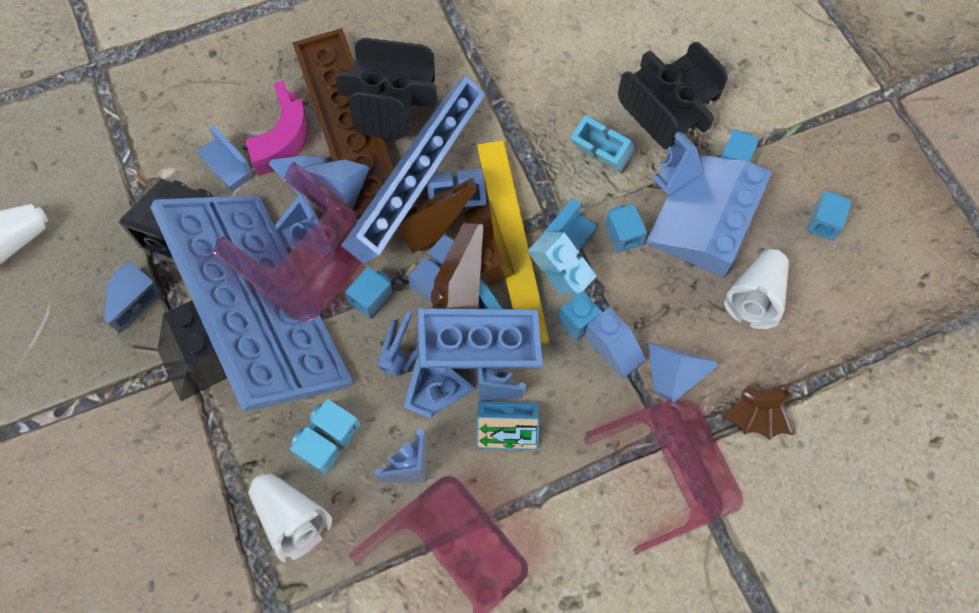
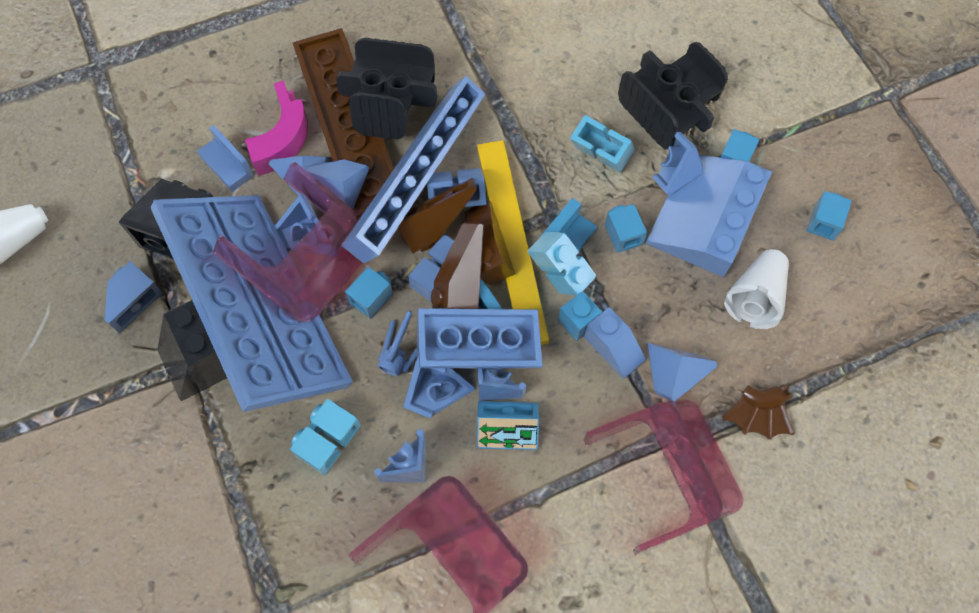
white cone [248,473,332,562] -> none

